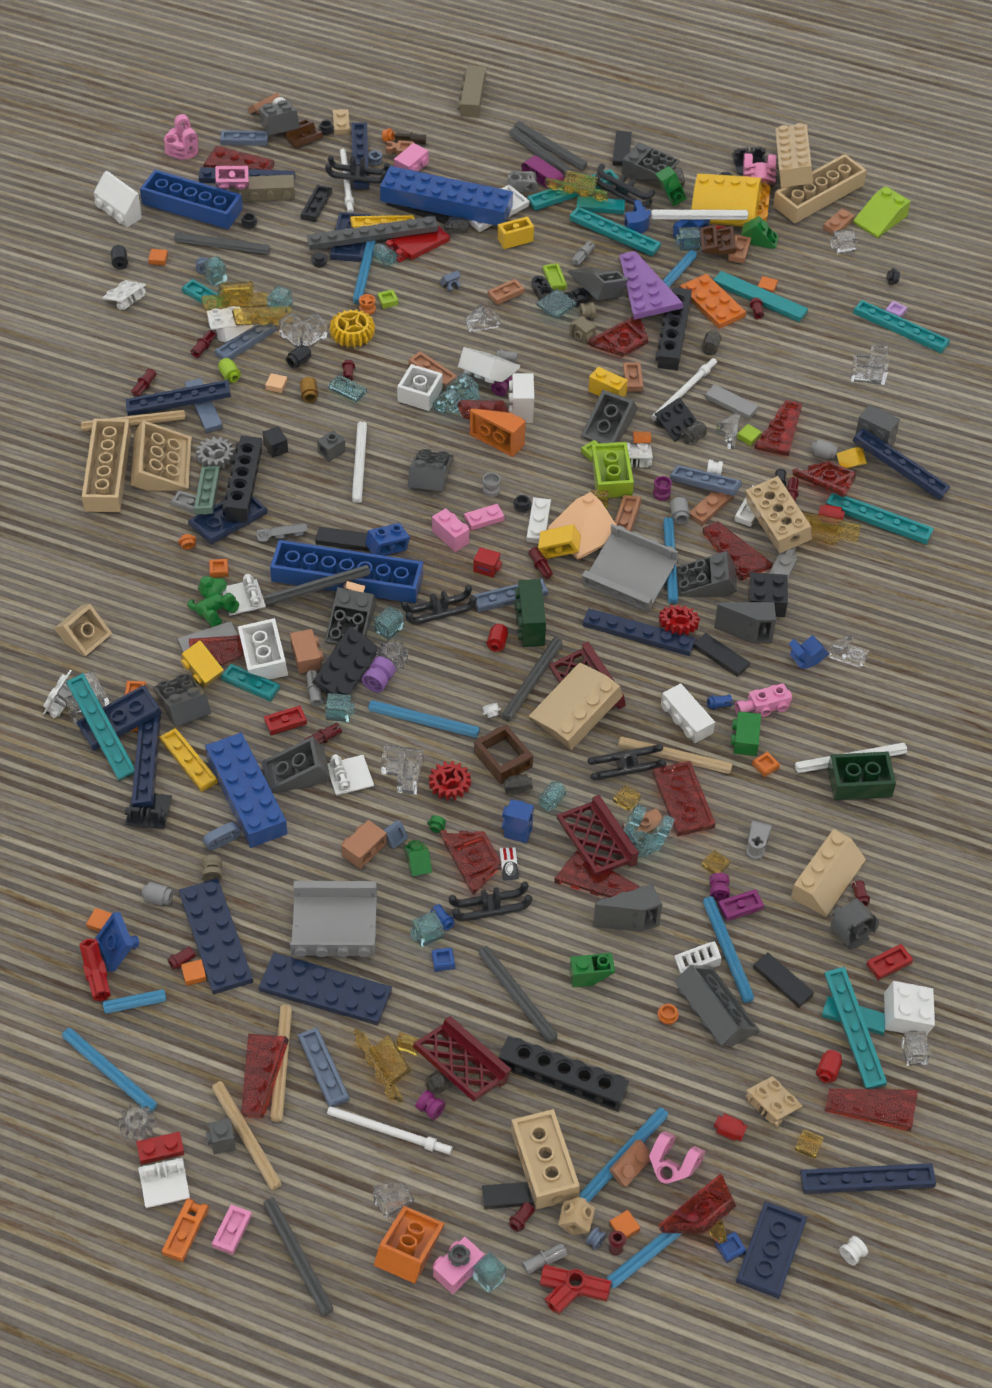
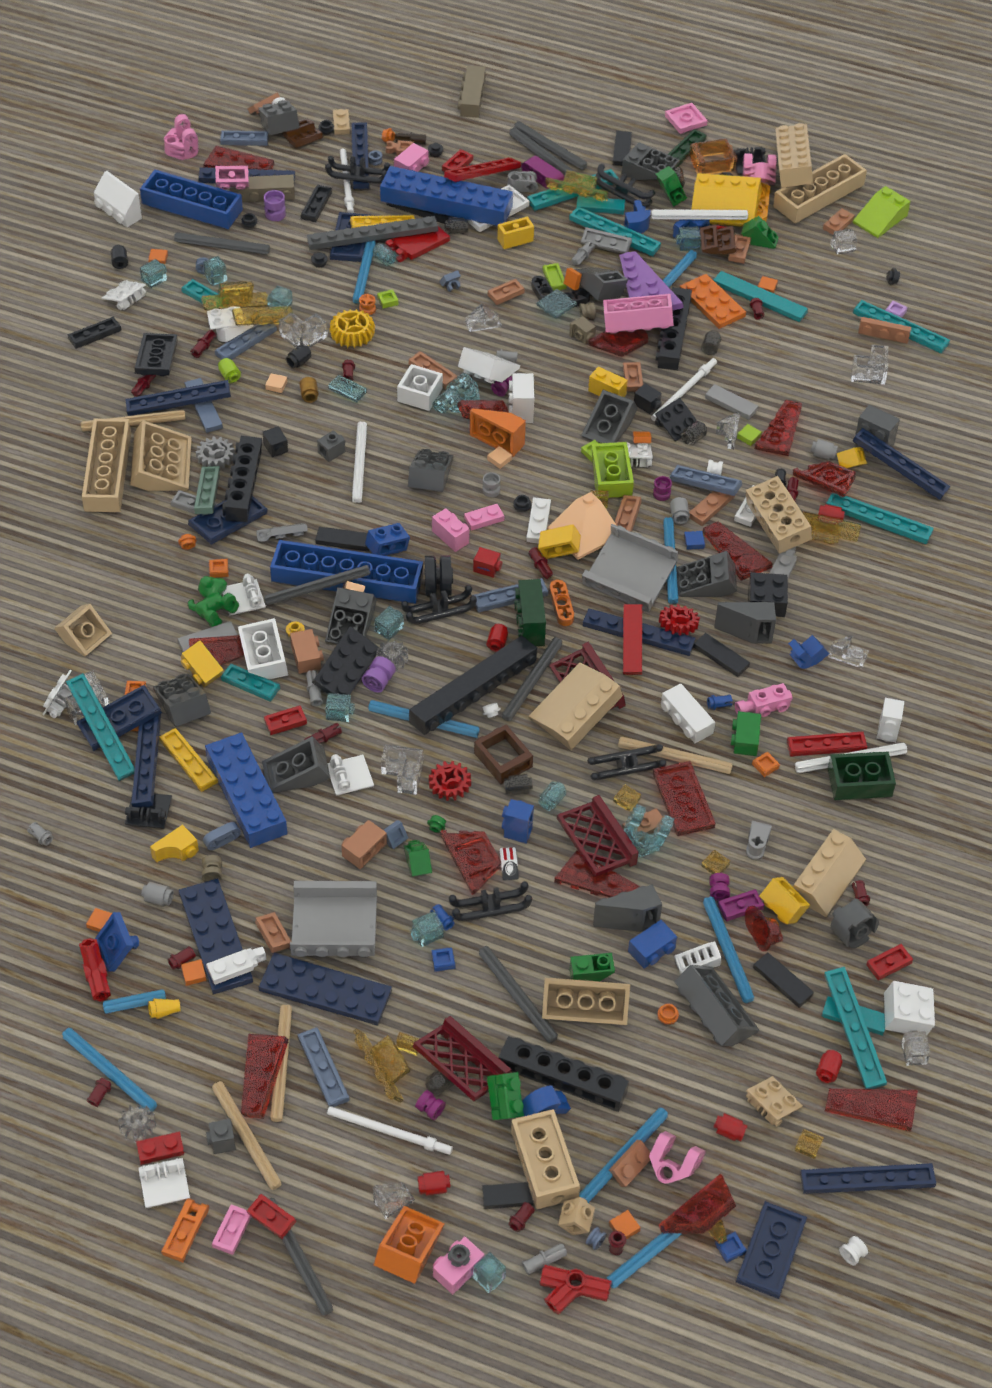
none -> light grey pin [28,822,53,846]
none -> black tile [68,316,122,349]
none -> dark red pin [86,1078,112,1107]
none -> black plate [135,333,178,376]
none -> clear light blue brick [139,259,167,288]
none -> yellow cone [148,998,180,1020]
none -> yellow arch [150,825,199,862]
none -> white hinge [206,947,266,984]
none -> red plate [247,1194,297,1239]
none -> nougat plate [255,912,291,953]
none -> medium lavender wheel [264,190,286,221]
none -> yellow plate [286,621,305,637]
none -> black brick [409,635,537,735]
none -> red brick [417,1171,451,1196]
none -> black wheel [425,555,453,596]
none -> black plate [428,143,443,157]
none -> red plate [442,149,473,171]
none -> red tile [444,157,521,182]
none -> light nougat tile [487,446,512,469]
none -> green brick [487,1072,524,1120]
none -> blue brick [522,1085,571,1117]
none -> tan slope [542,978,630,1025]
none -> orange beam [549,580,574,626]
none -> orange tile [563,268,582,290]
none -> light grey tile [581,227,632,254]
none -> bright pink slope [603,294,674,333]
none -> red tile [623,604,642,675]
none -> blue brick [628,920,677,968]
none -> black brick [634,383,662,414]
none -> bright pink plate [665,103,707,134]
none -> dark green tile [668,129,707,171]
none -> blue tile [684,531,705,550]
none -> clear orange window [689,138,737,174]
none -> clear red piece [745,906,783,952]
none -> yellow brick [759,877,810,924]
none -> red tile [787,731,867,757]
none -> nougat plate [858,317,911,344]
none -> white brick [877,698,904,743]

